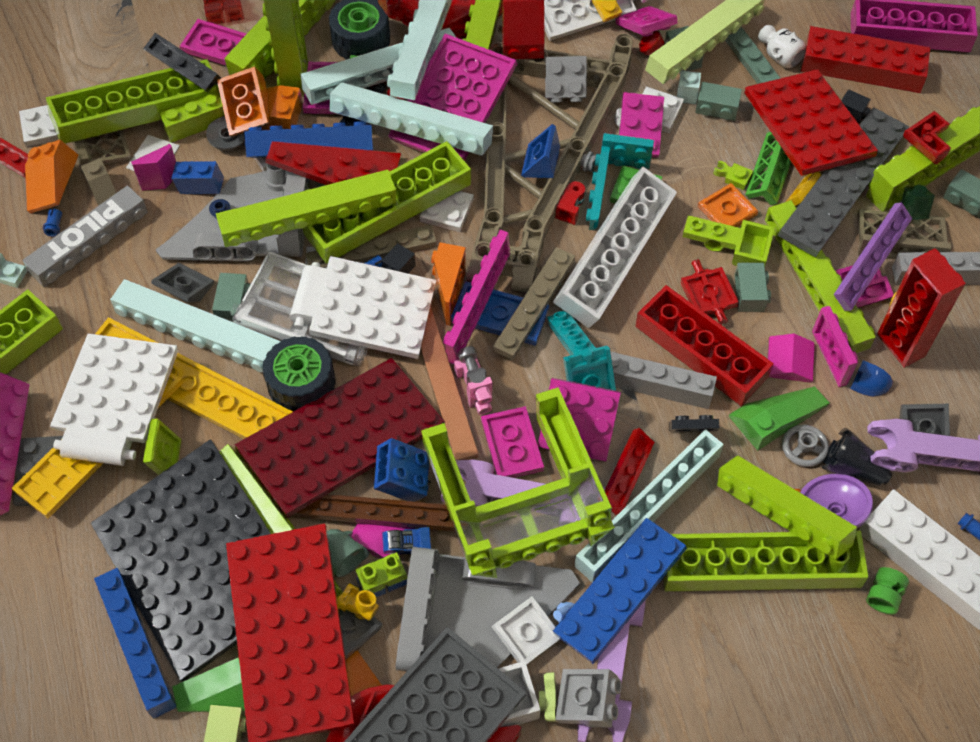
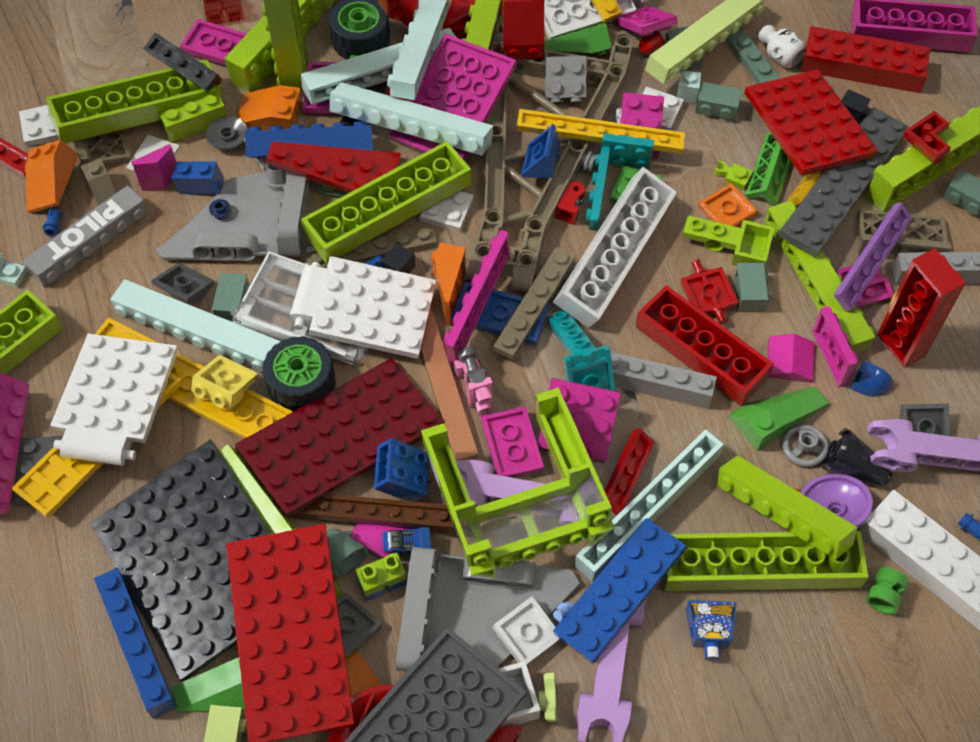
lime tile [143,418,182,475] -> none
lime brick [216,170,397,248] -> none
orange slope [217,67,269,137] -> none
yellow plate [337,583,379,621] -> none
light grey plate [555,669,622,728] -> none
black plate [669,415,720,433] -> none
clear green brick [901,185,935,220] -> none
none -> light yellow plate [191,355,258,410]
none -> yellow plate [516,109,685,154]
none -> bright green wedge [544,23,612,55]
none -> torso [685,600,737,661]

